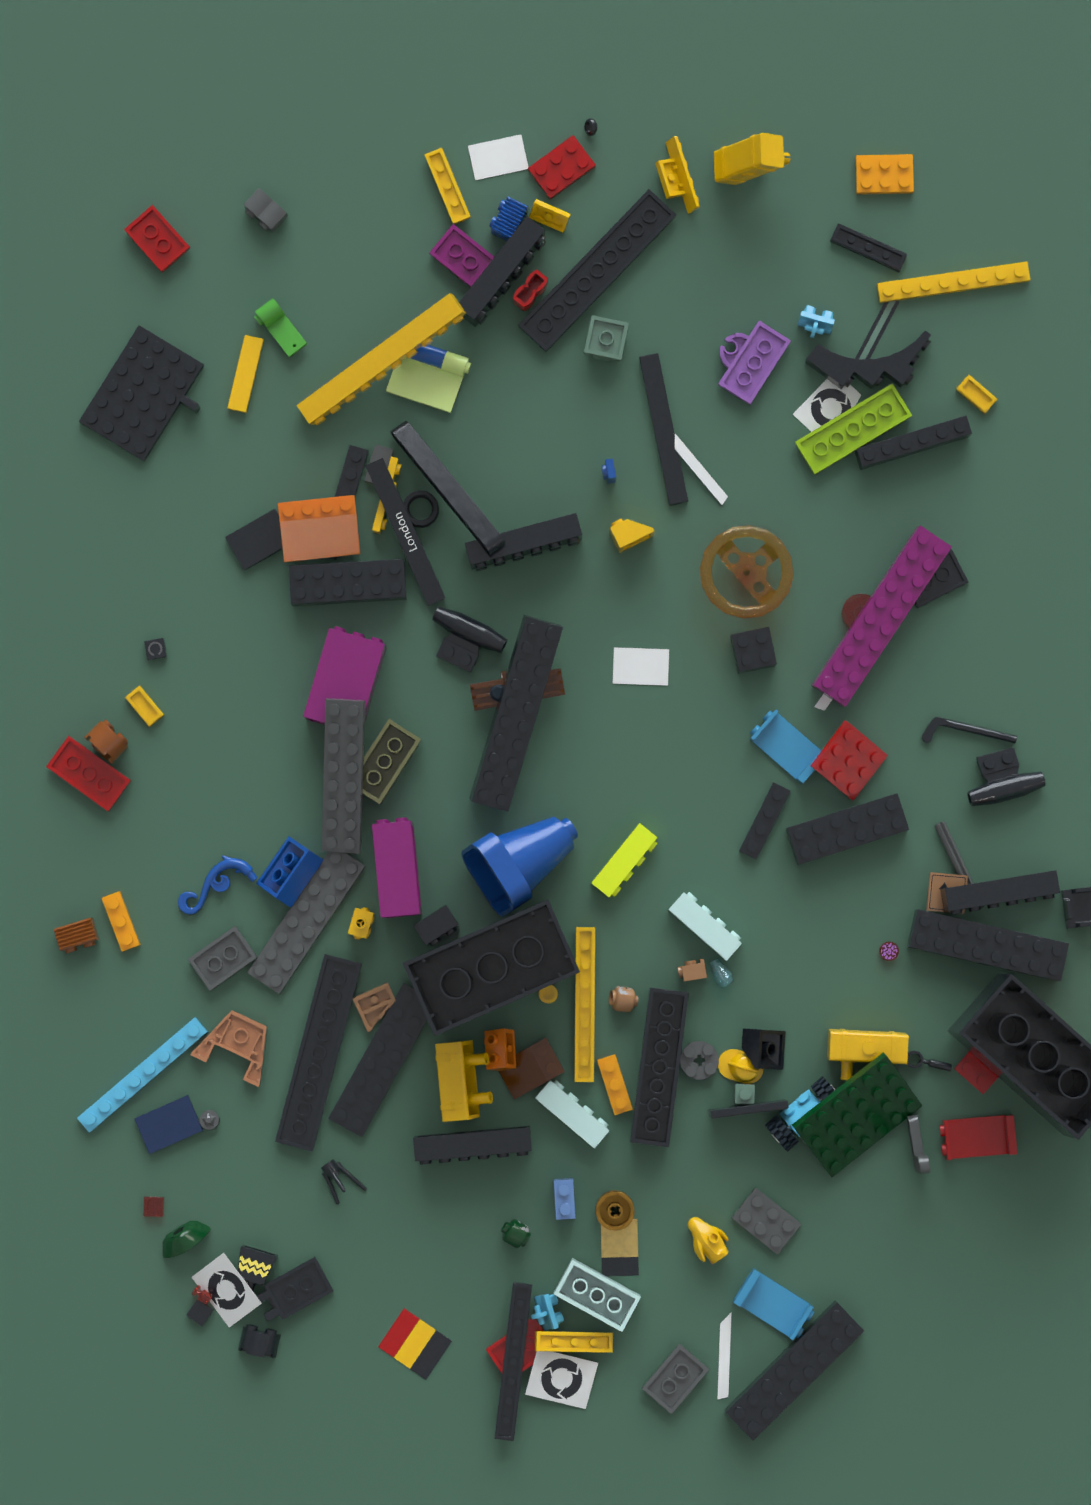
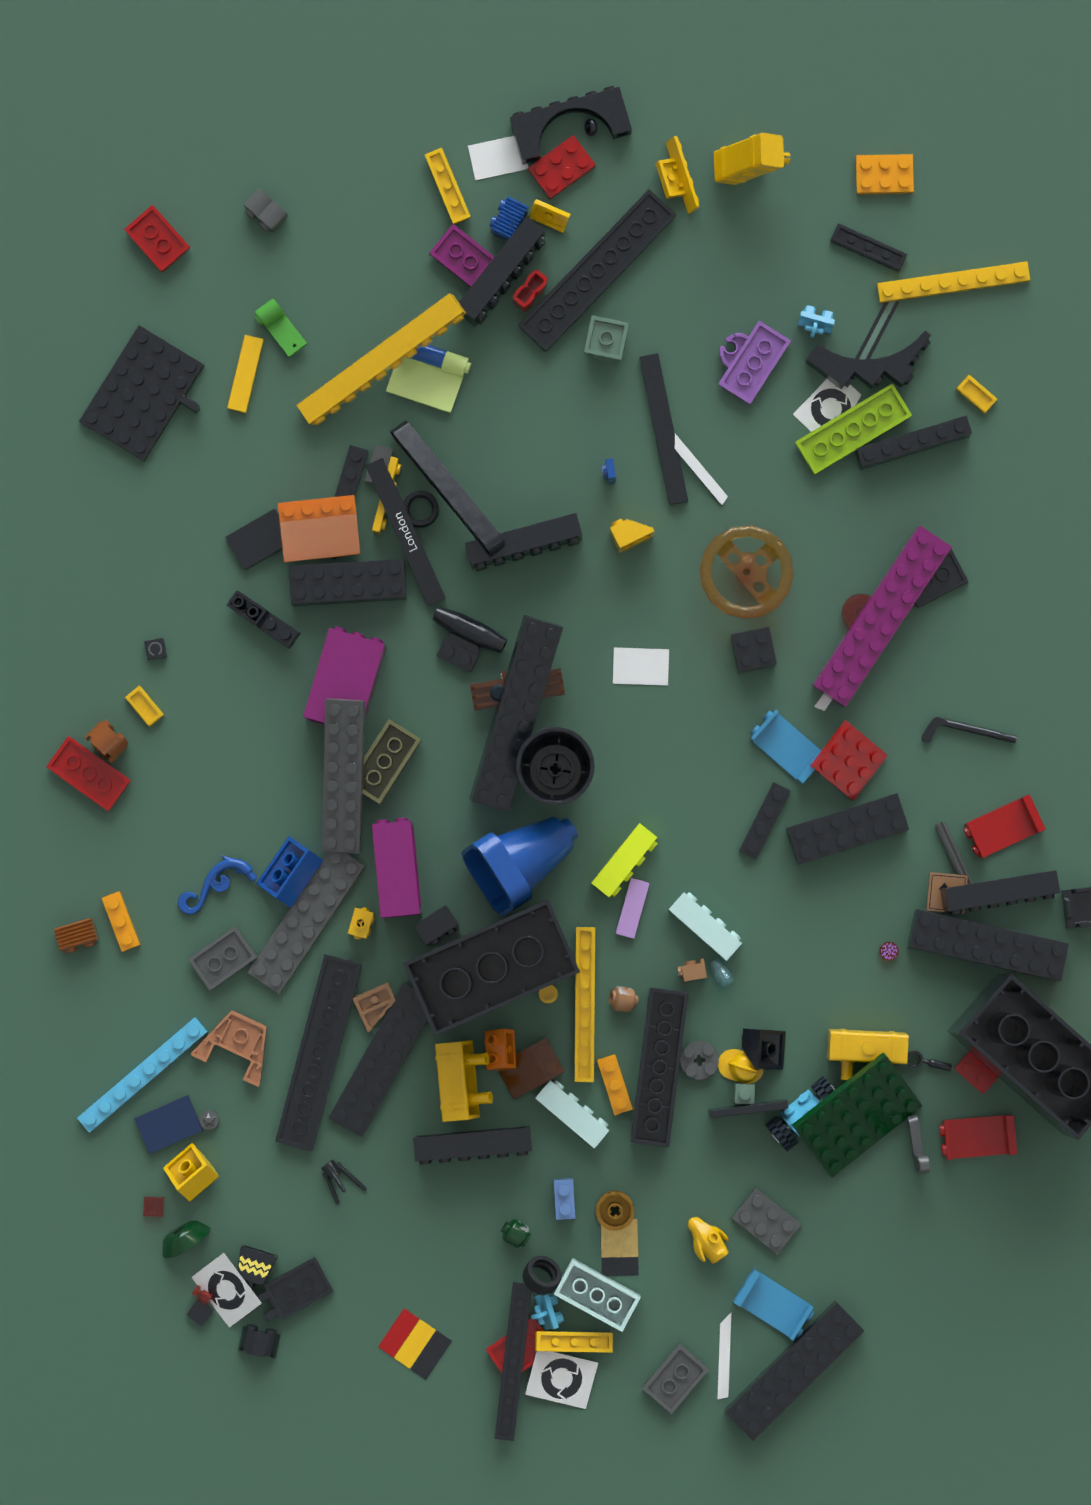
black plate [967,747,1046,806] -> none
none -> yellow slope [163,1143,219,1201]
none -> black slope [226,590,301,649]
none -> black arch [510,86,632,165]
none -> black cone [516,727,595,805]
none -> black tyre [522,1256,562,1295]
none -> lavender tile [616,878,650,939]
none -> red panel [964,794,1046,859]

